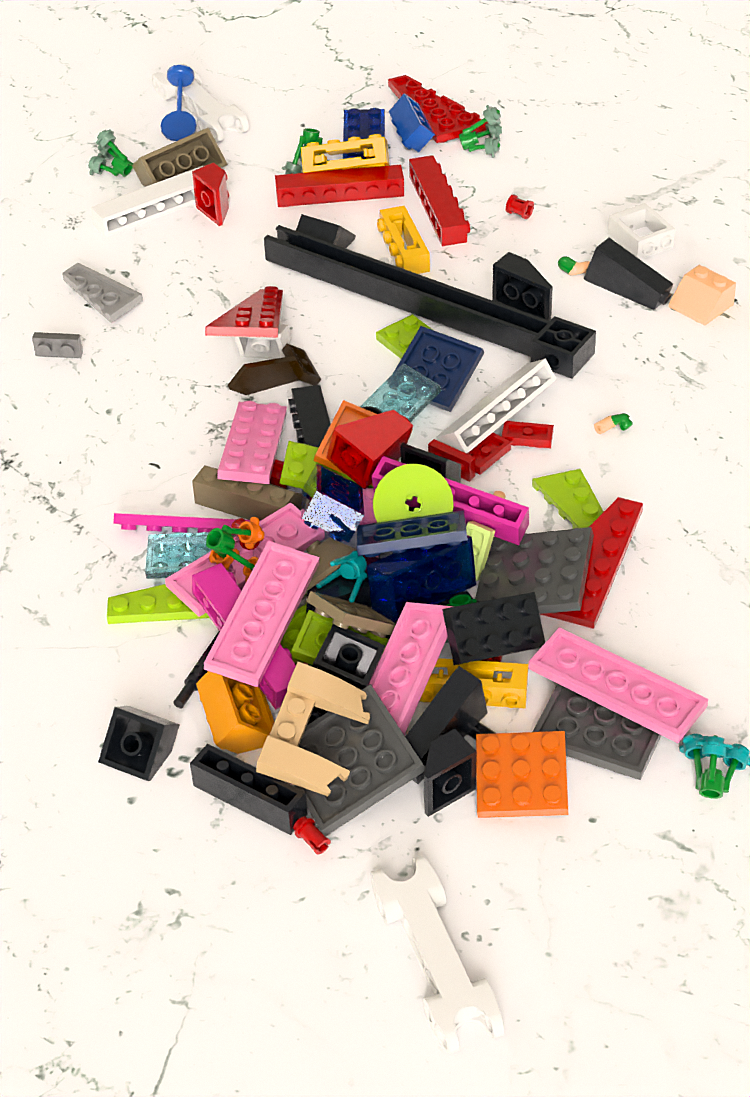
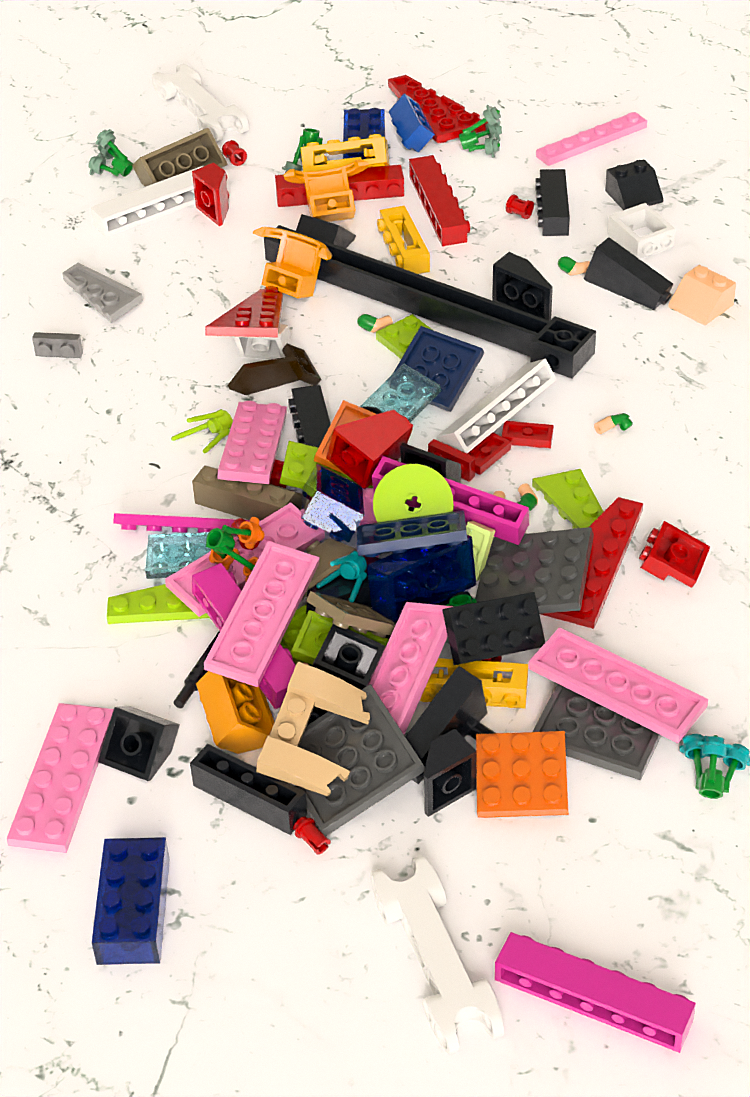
blue piece [160,65,197,141] -> none
none -> bright pink plate [7,703,114,853]
none -> clear blue brick [91,837,170,965]
none -> lime plant [171,409,233,453]
none -> red bush [222,140,247,166]
none -> light orange piece [253,227,332,298]
none -> light orange piece [284,159,369,222]
none -> arm [357,314,393,333]
none -> dark pink brick [495,932,696,1053]
none -> arm [517,483,538,511]
none -> black brick [535,169,570,236]
none -> bright pink plate [536,112,647,166]
none -> black slope [605,159,664,210]
none -> red plate [639,521,710,588]

